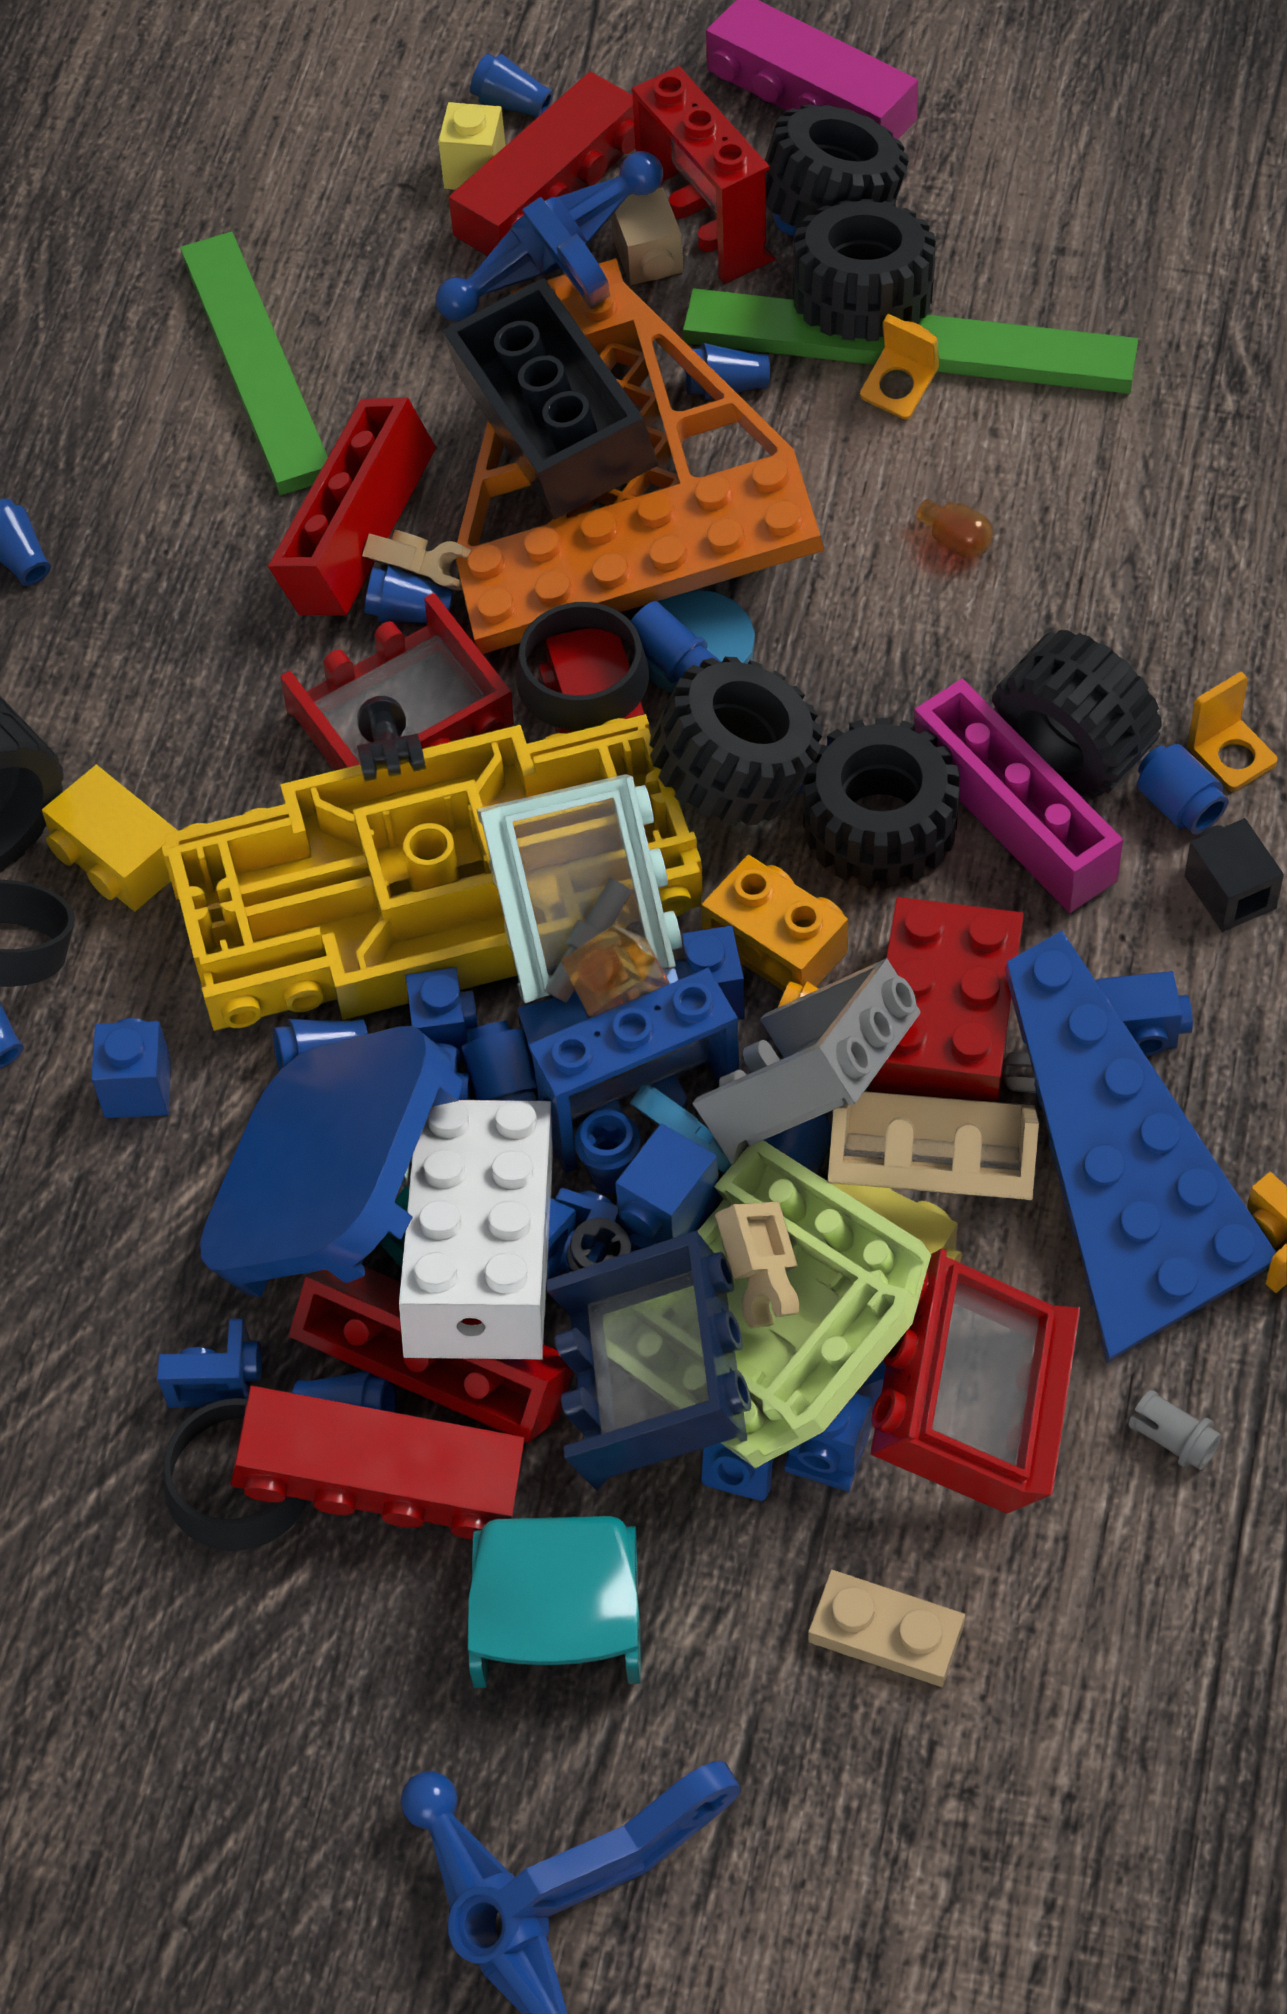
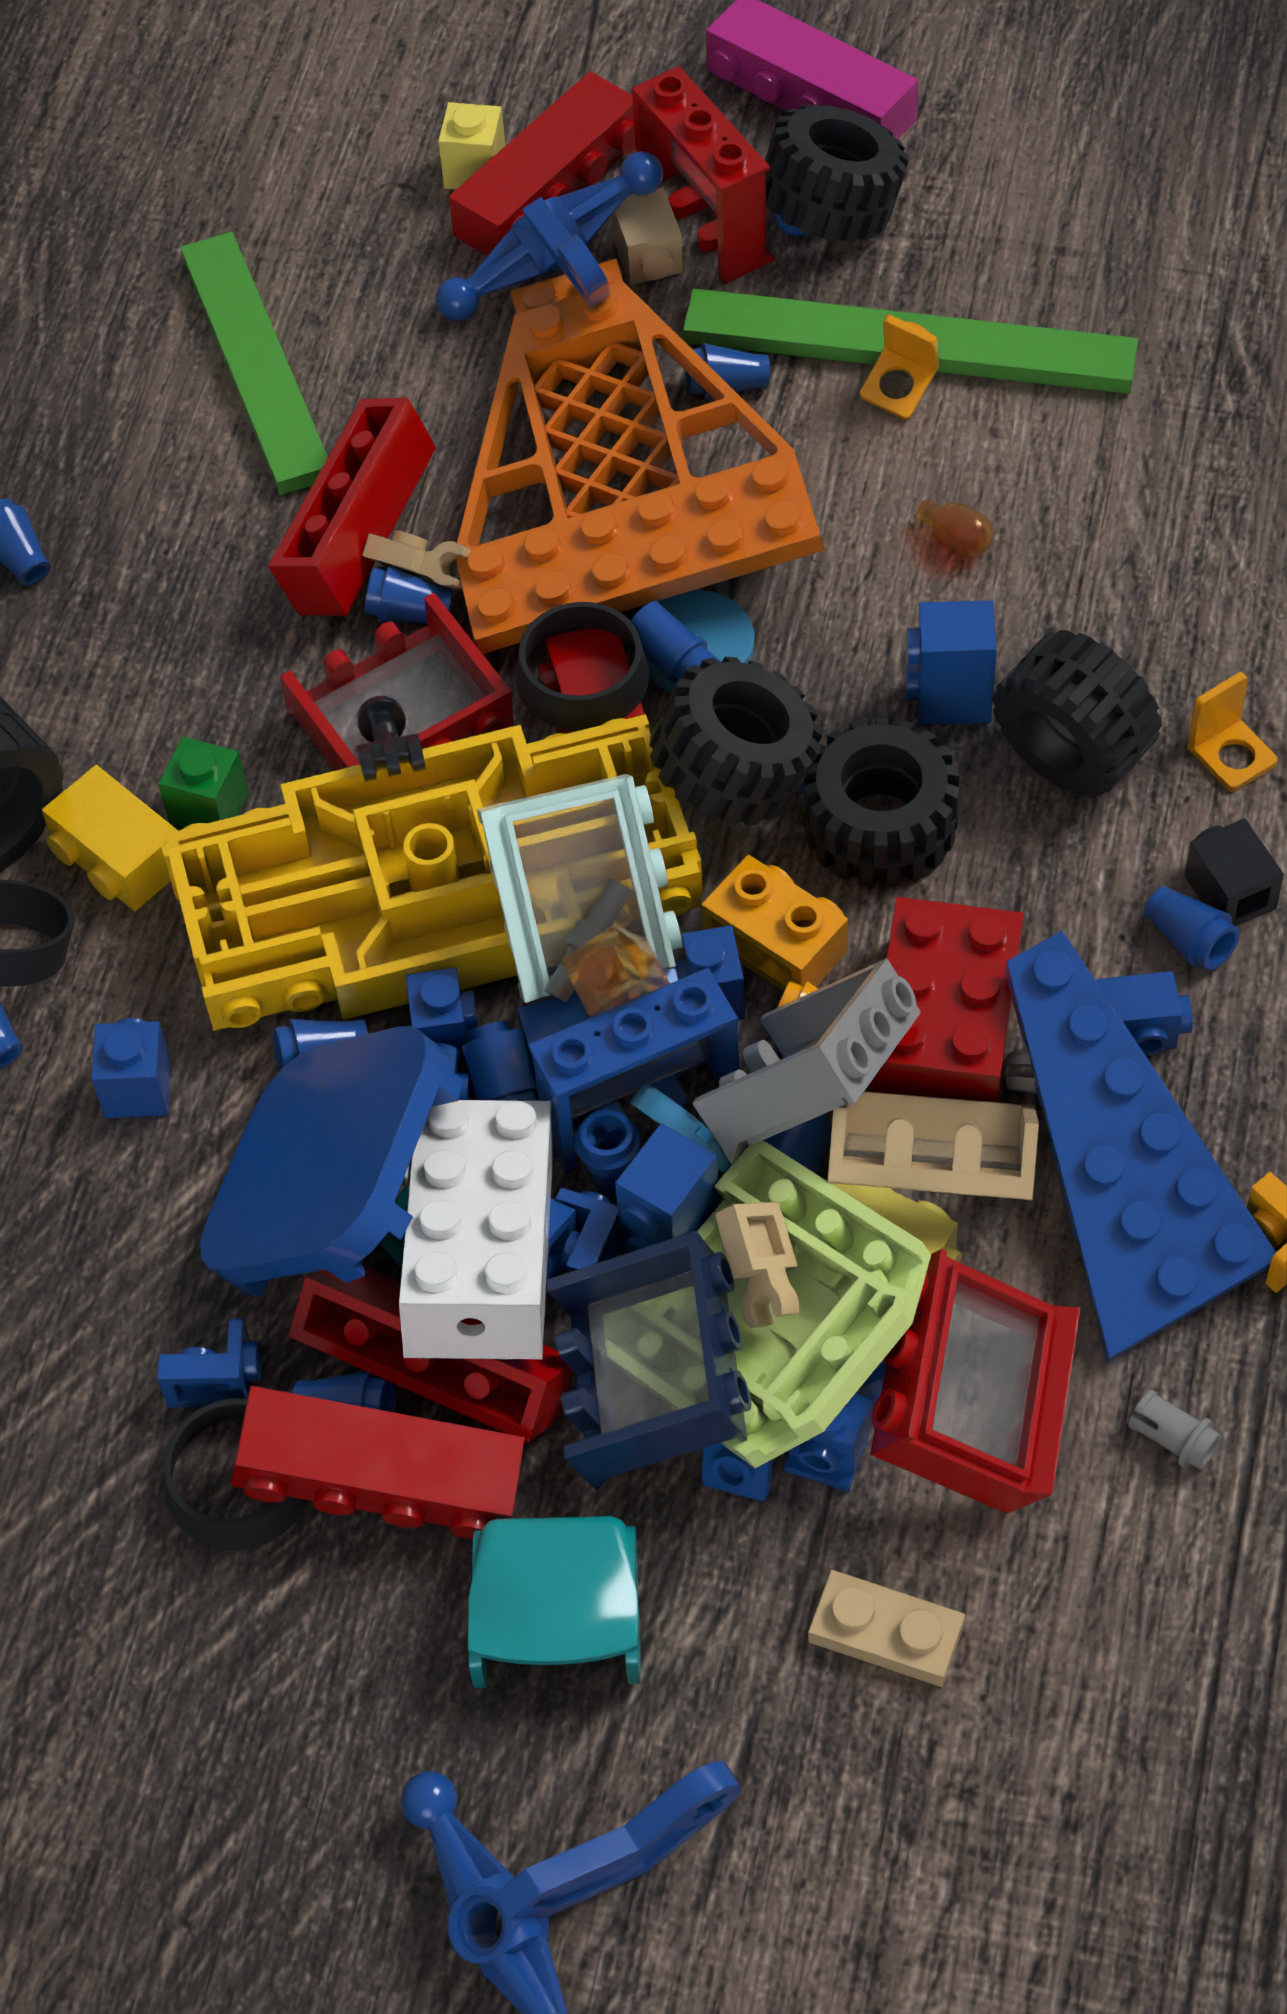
black brick [442,278,659,520] -> none
blue cone [470,53,553,118] -> none
black bush [566,1218,631,1272] -> none
black tyre [792,199,936,341] -> none
dark pink brick [914,678,1123,914] -> none
blue brick [1137,744,1229,834] -> none
none -> green brick [158,736,249,829]
none -> blue brick [905,600,997,725]
none -> blue cone [1144,886,1240,970]

